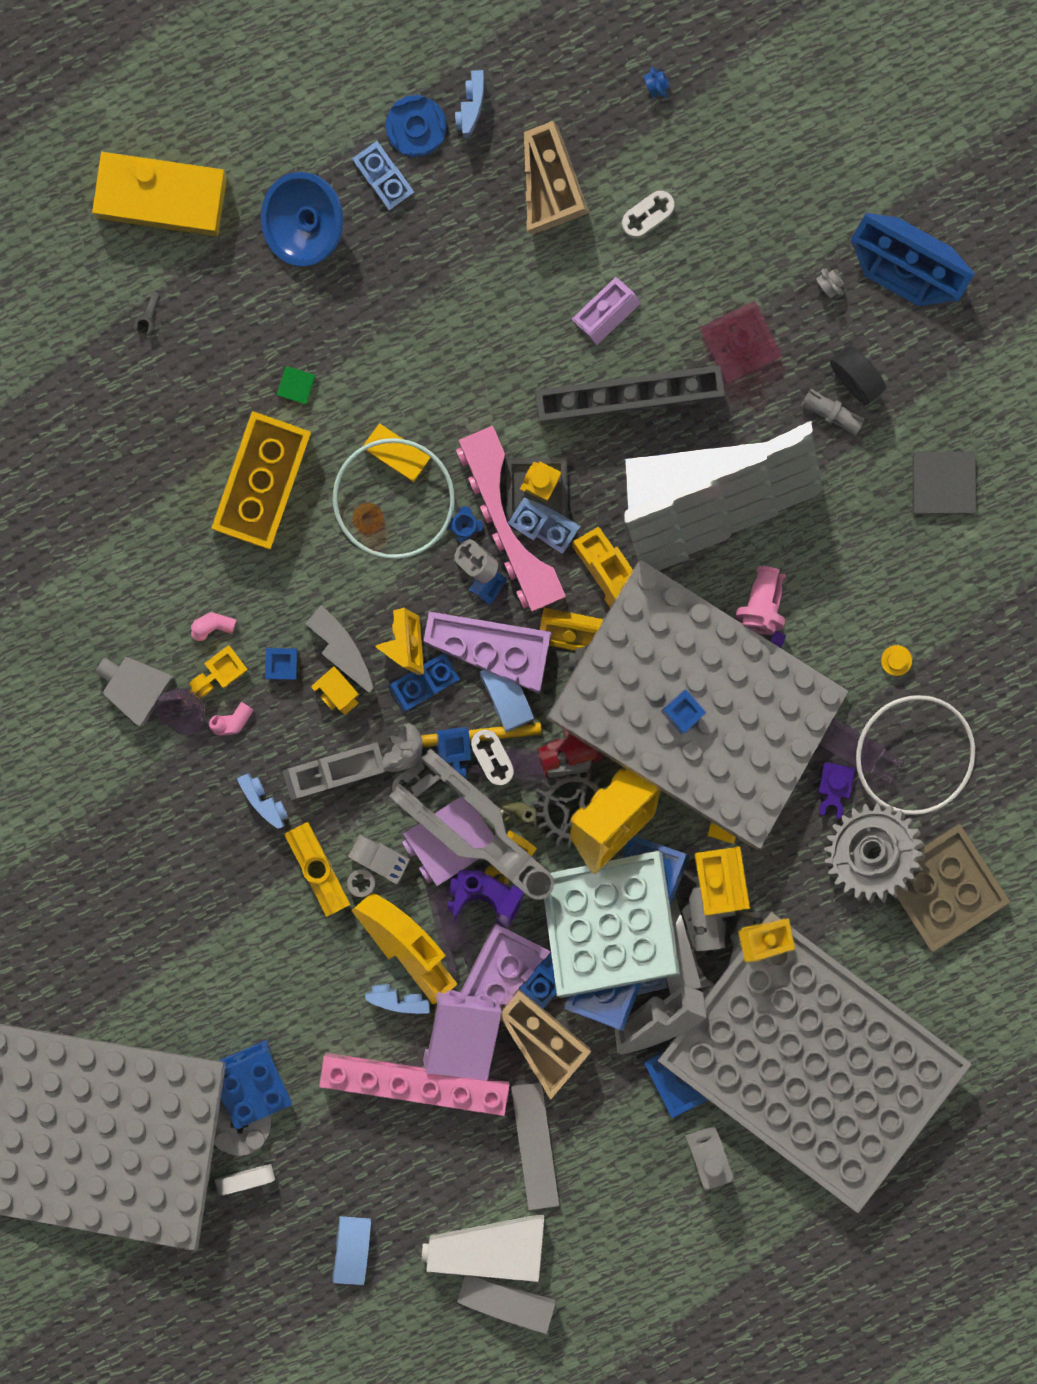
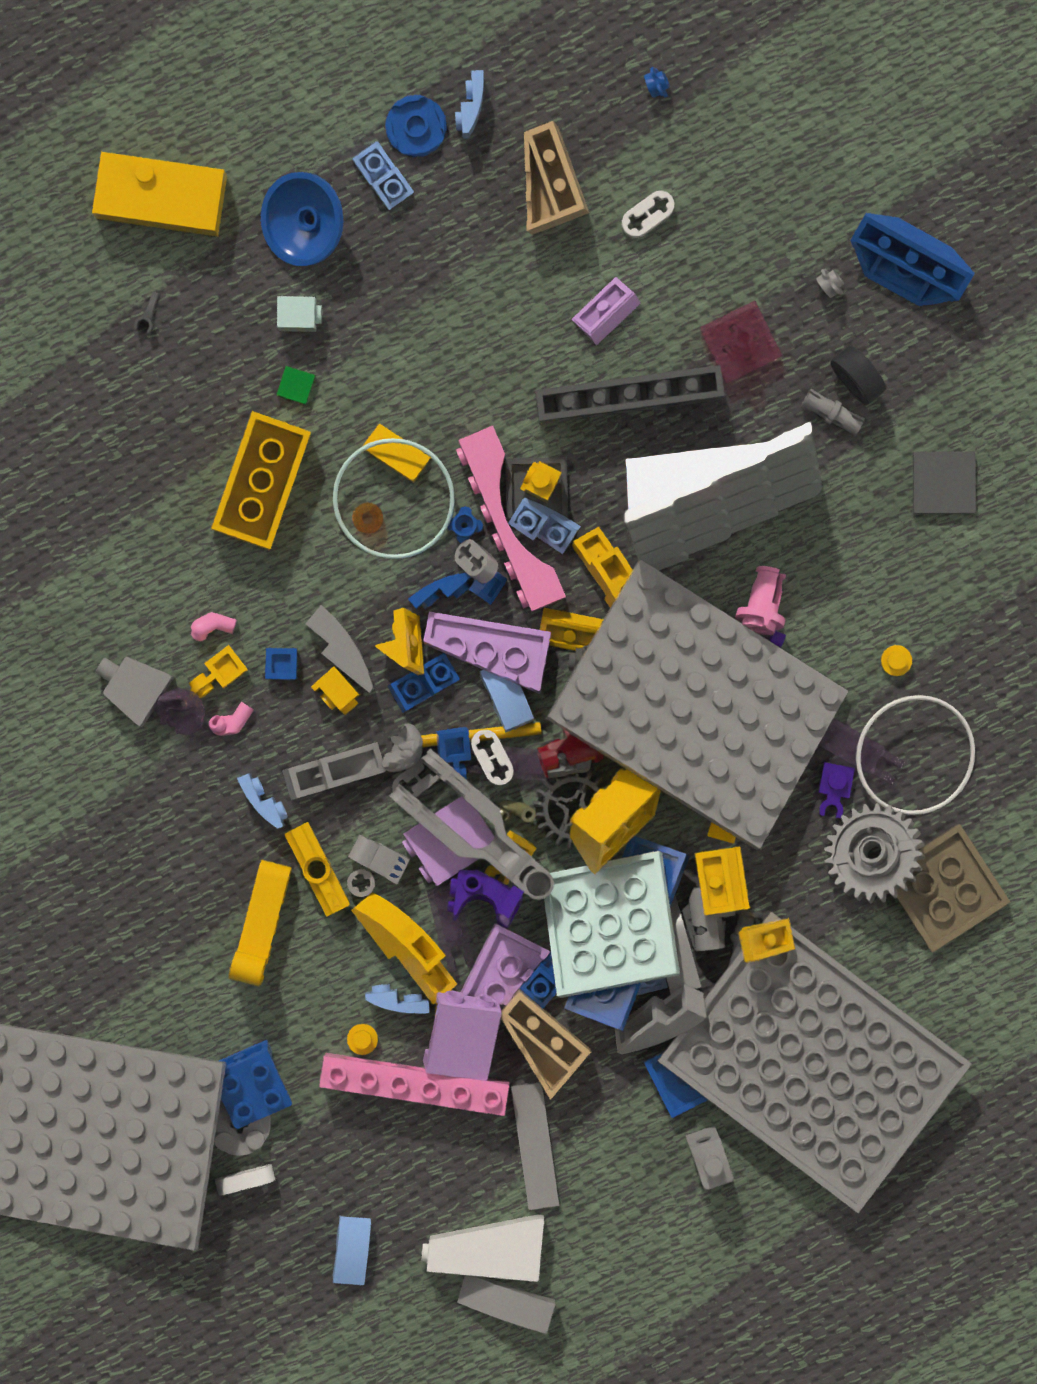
blue plate [661,689,707,734] -> none
none -> yellow beam [229,860,292,987]
none -> light aqua brick [277,296,322,332]
none -> yellow plate [347,1024,378,1055]
none -> blue slope [408,573,471,610]

